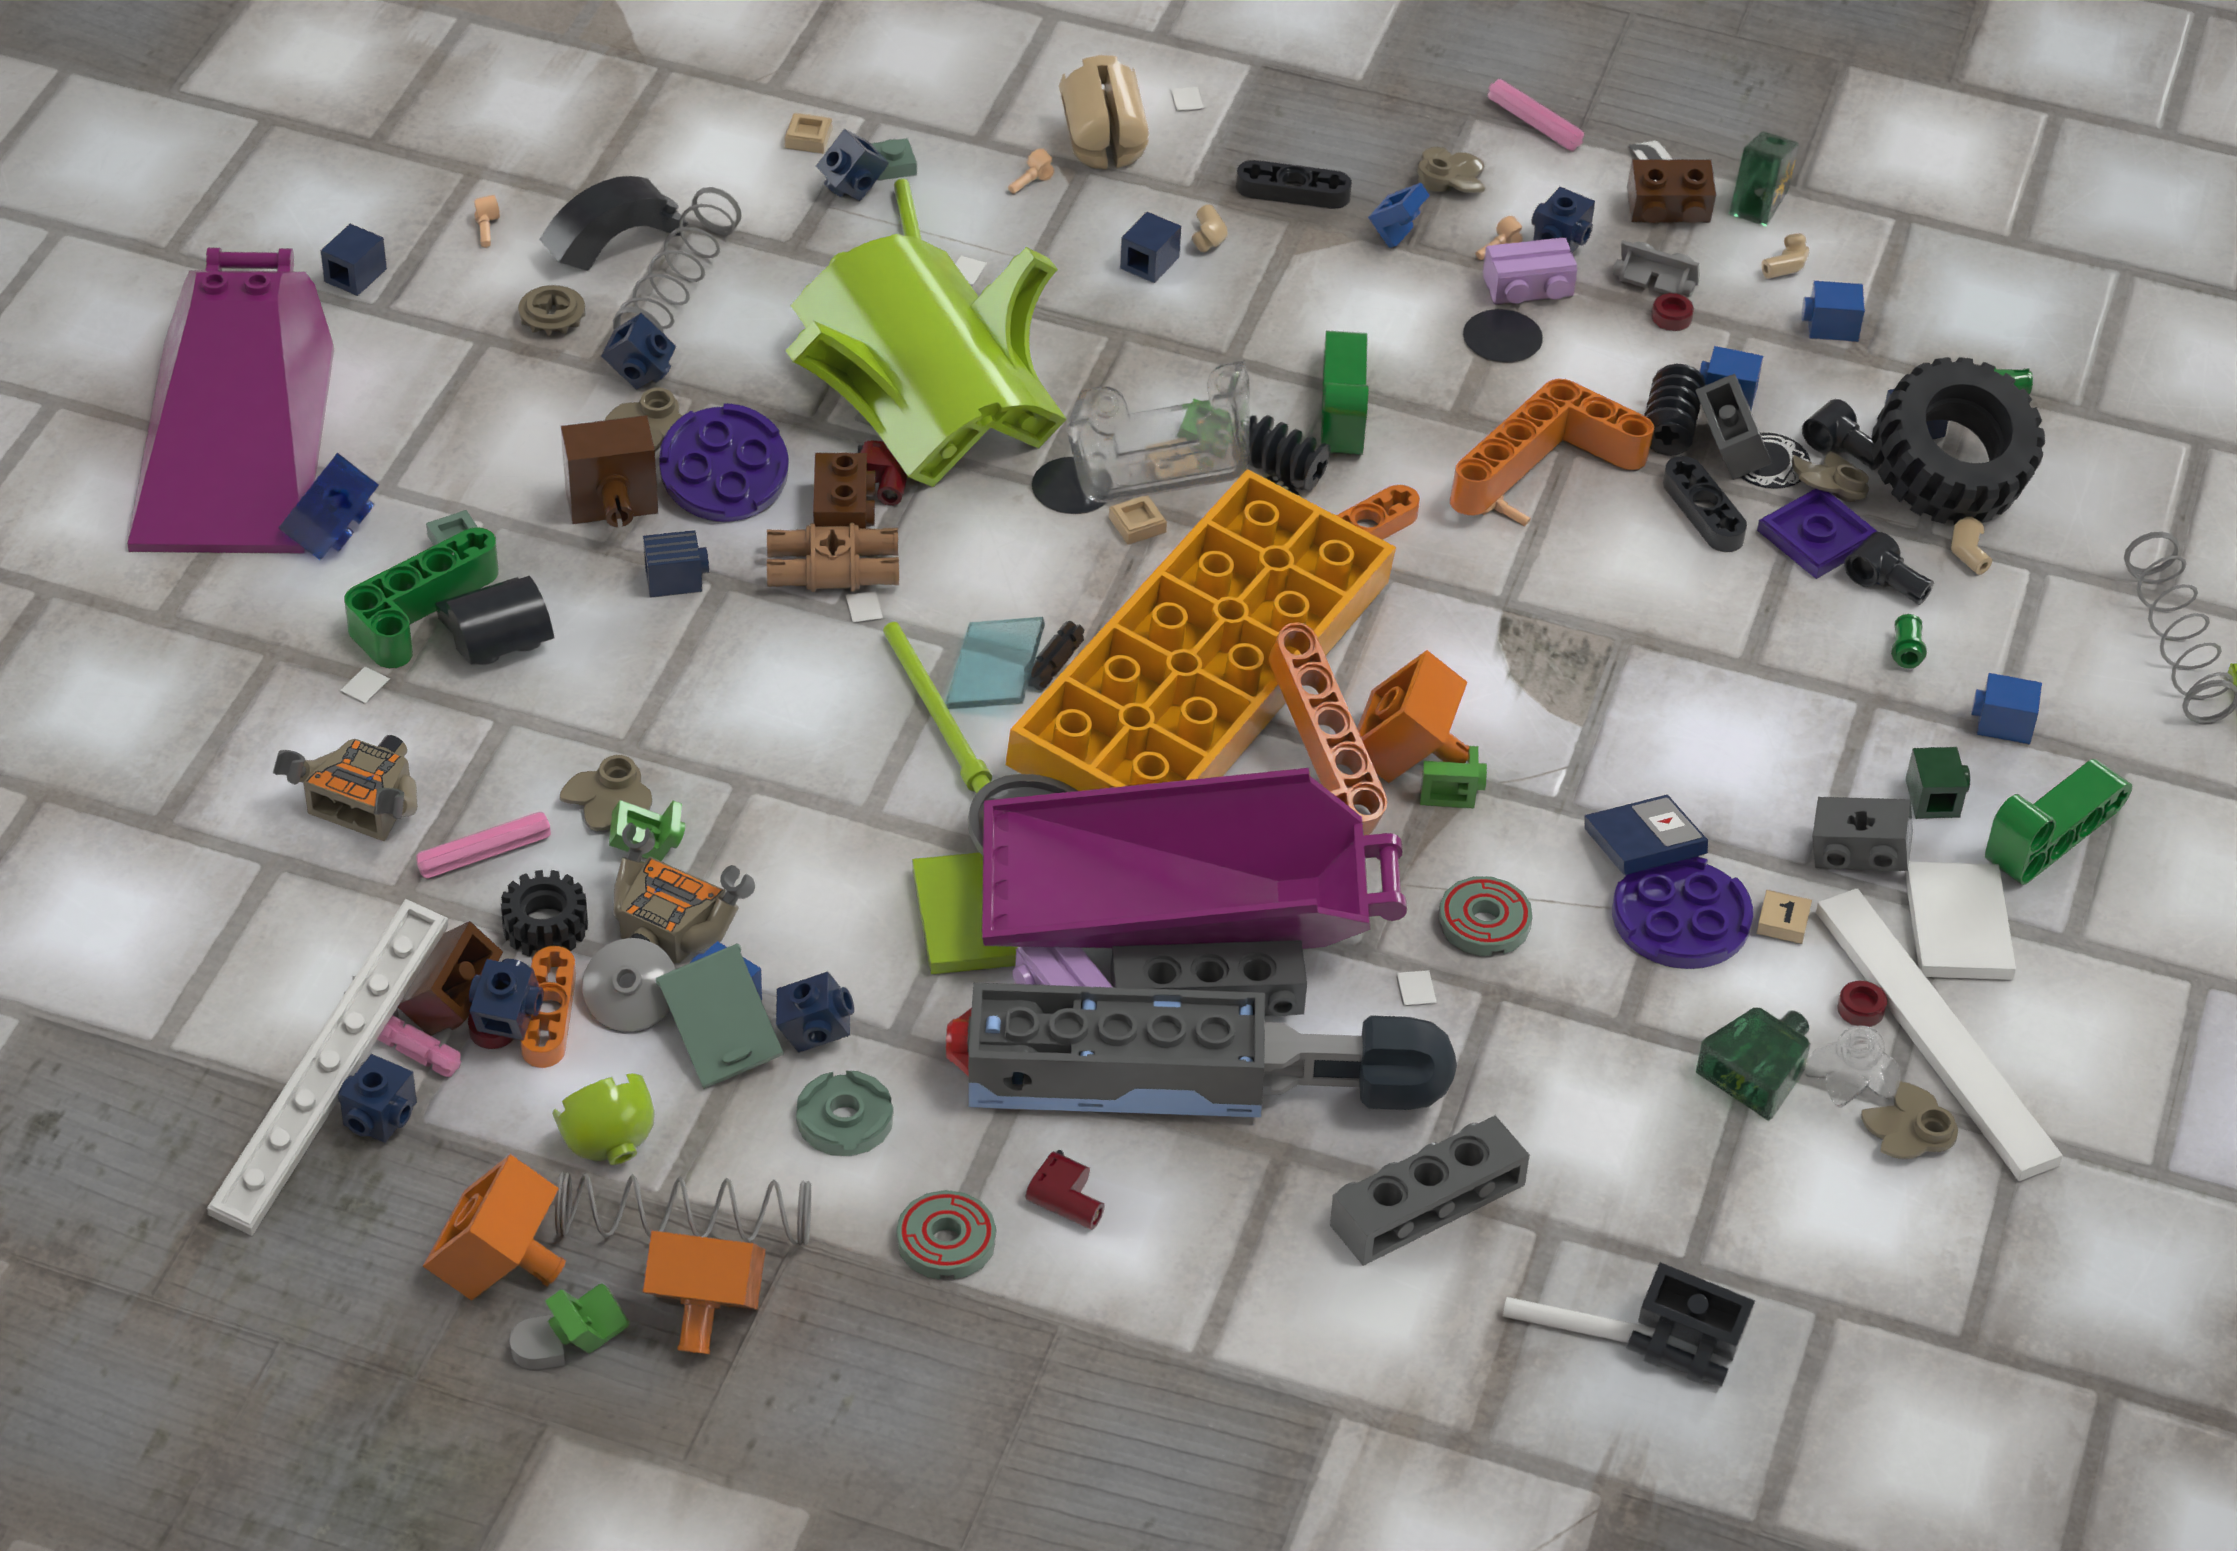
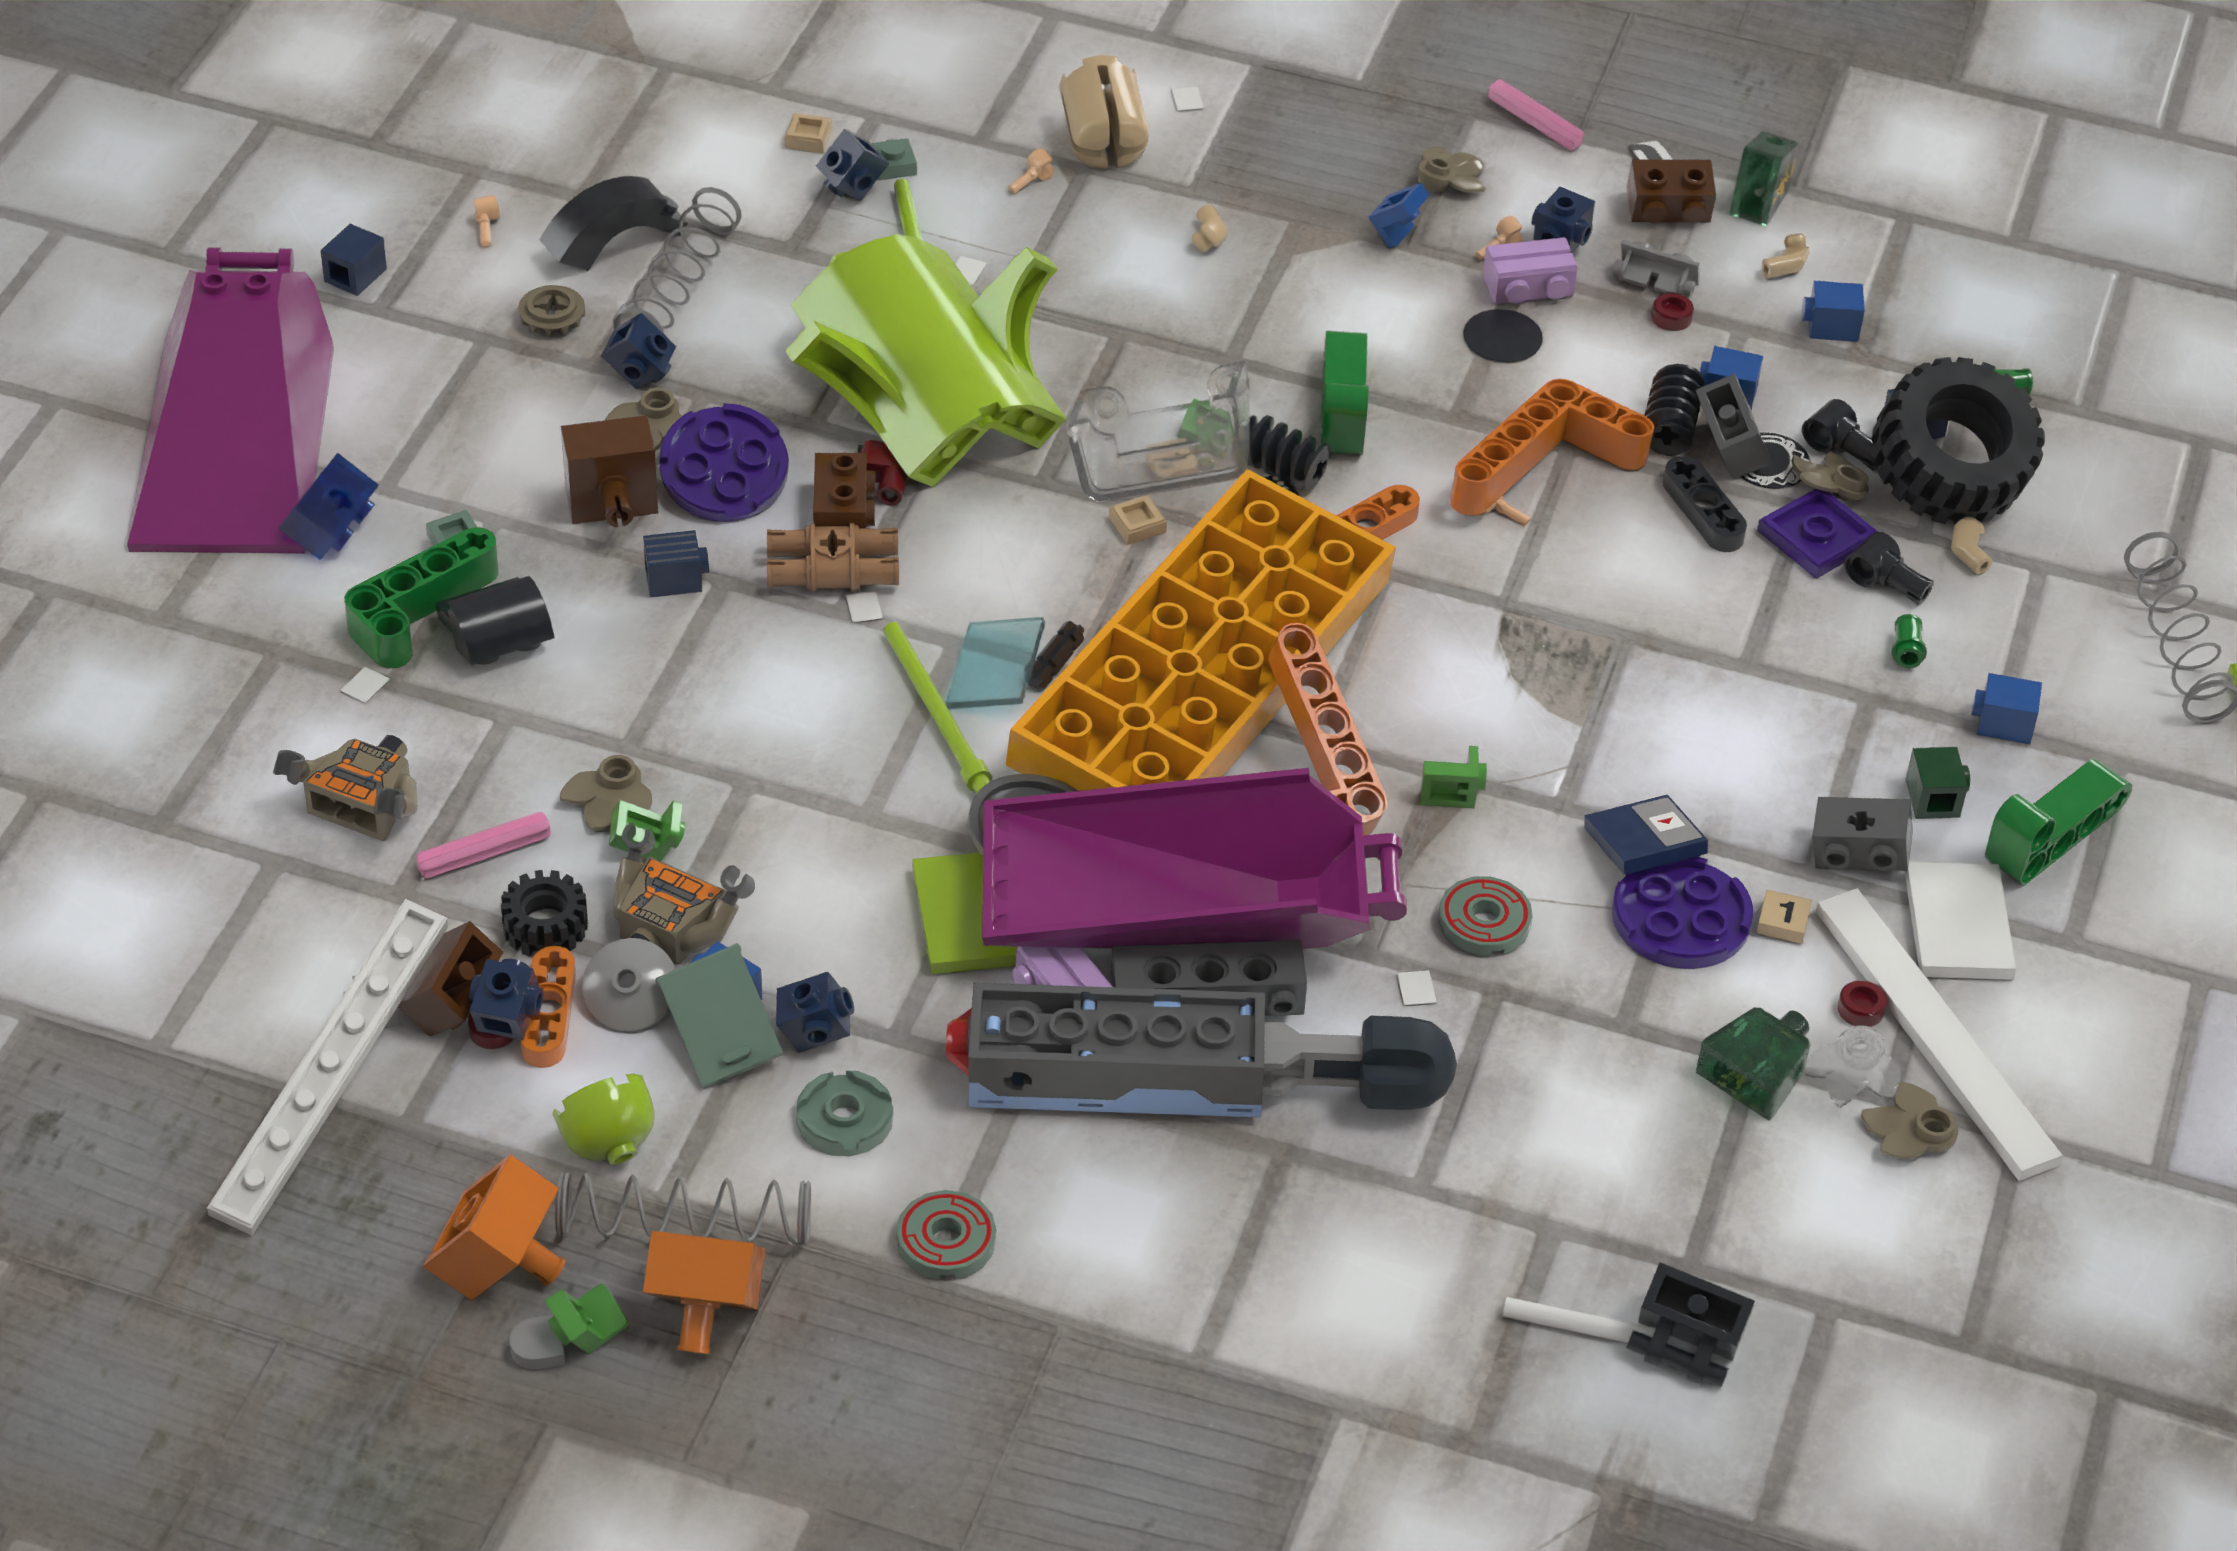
dark blue brick [338,1054,417,1143] -> none
bright pink axle [377,1015,461,1077] -> none
dark red piece [1025,1150,1105,1230] -> none
black sticker [1032,457,1115,514] -> none
dark blue brick [1120,211,1182,283] -> none
black beam [1236,160,1352,209] -> none
dark grey brick [1330,1115,1530,1266] -> none
orange brick [1357,650,1469,783] -> none

